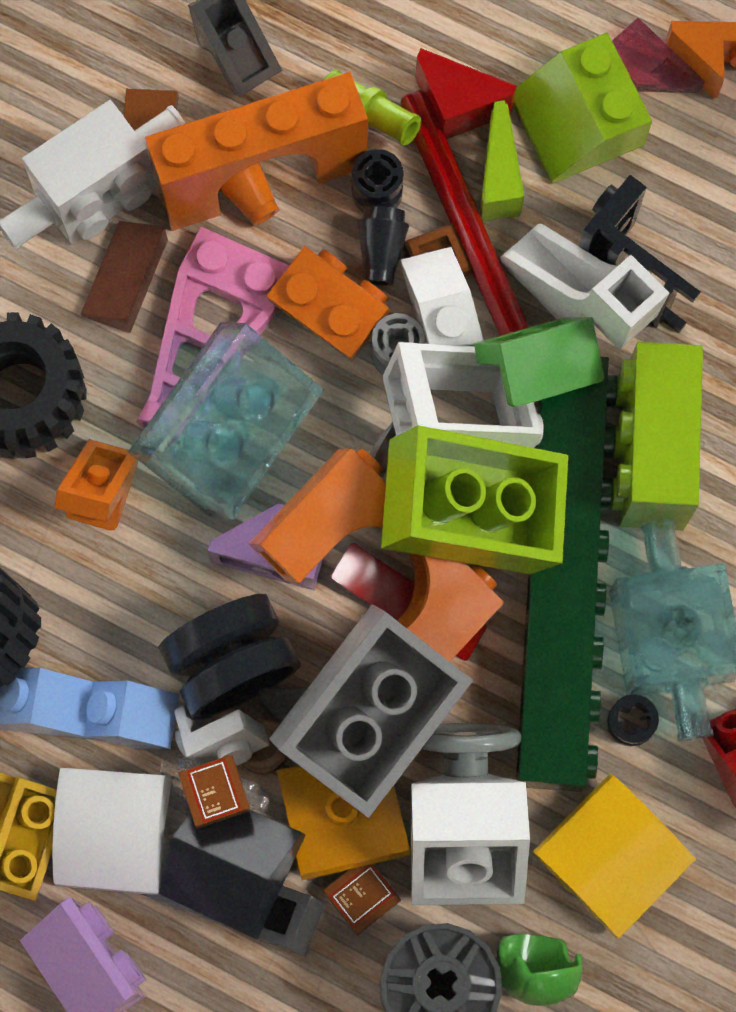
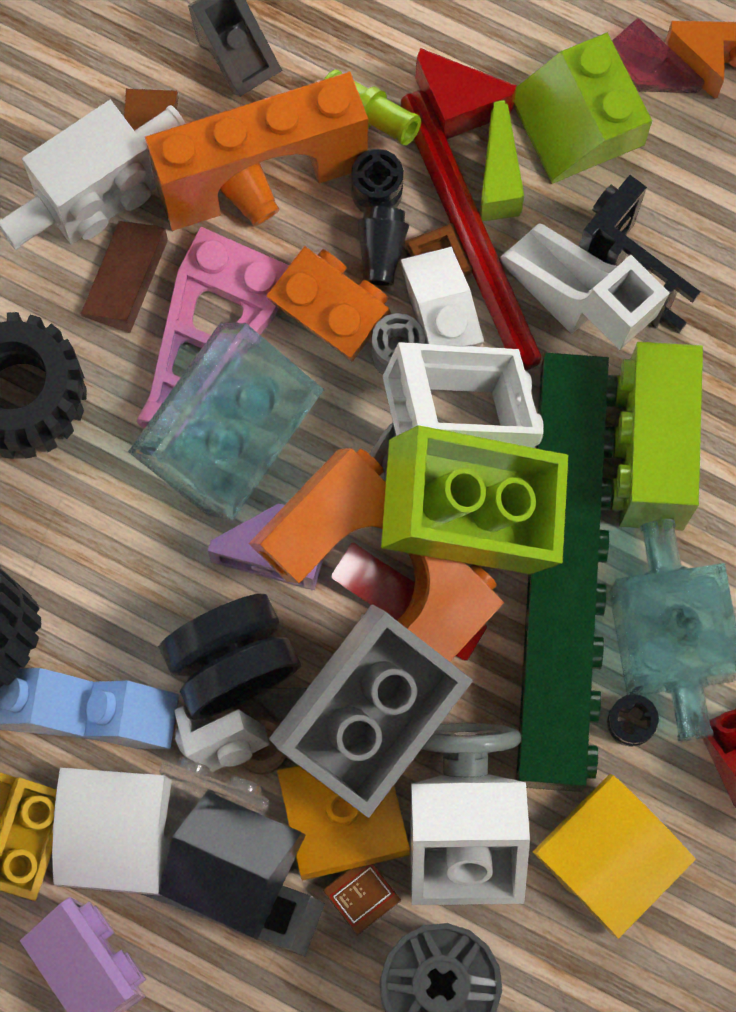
orange slope [54,439,140,531] -> none
dark orange tile [178,754,251,829] -> none
bright green panel [474,317,604,407] -> none
bright green hair [496,934,583,1006] -> none

